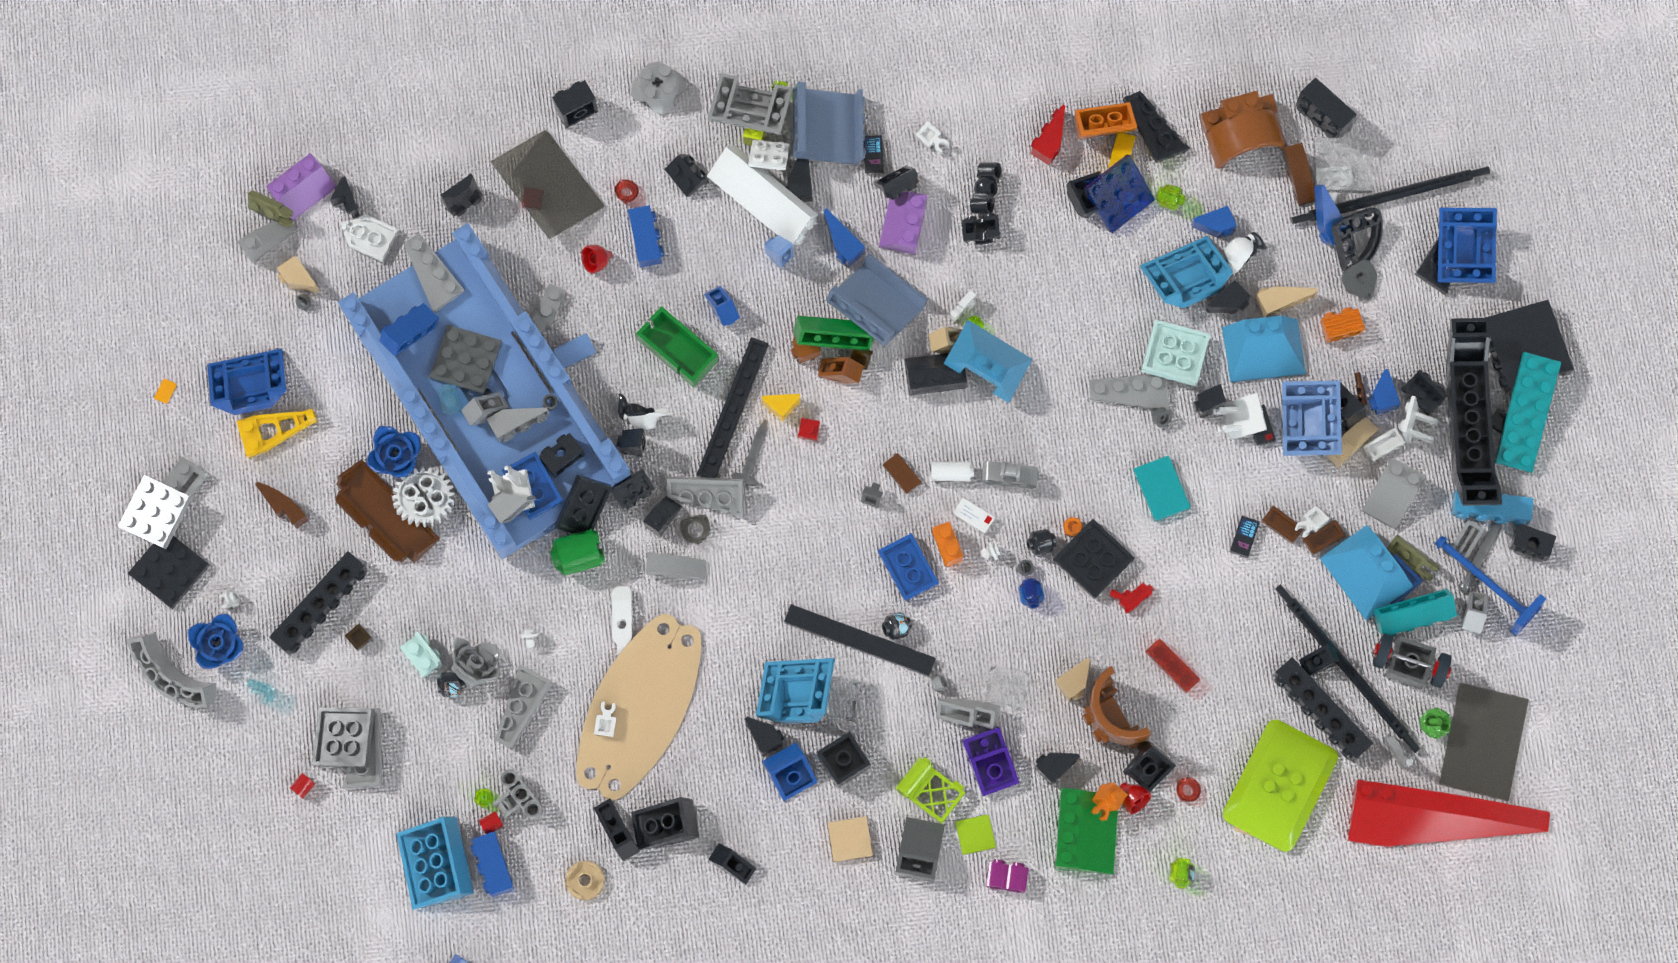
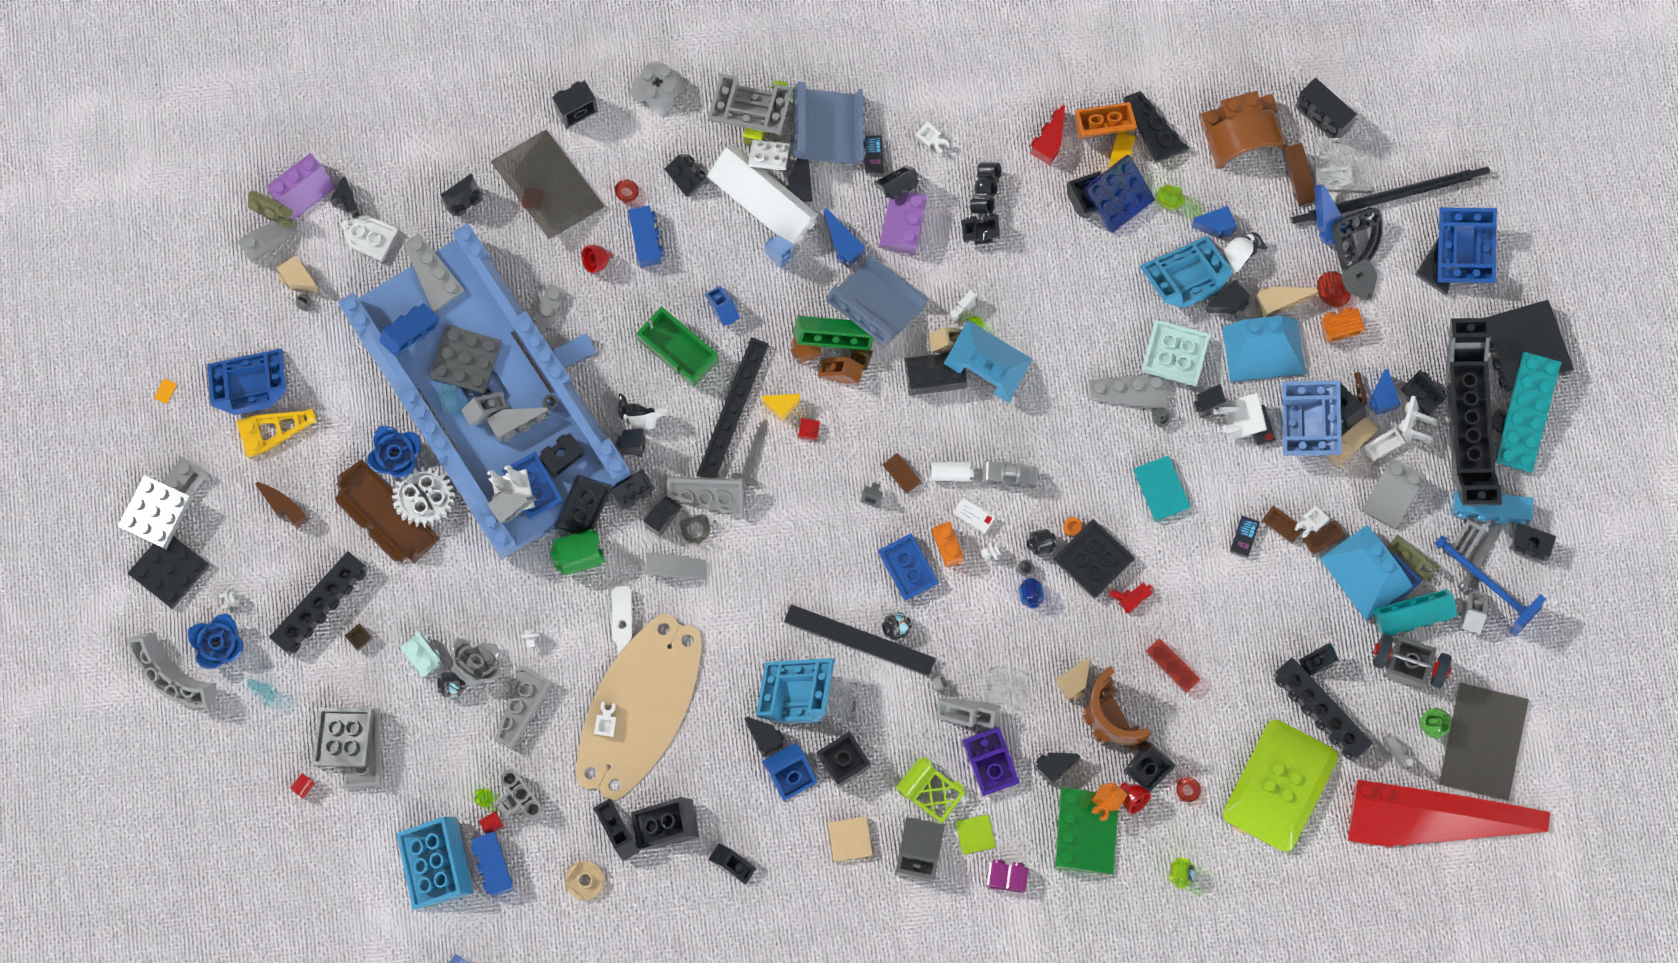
black axle [1275,584,1421,753] -> none
none -> clear red dish [1317,271,1351,308]

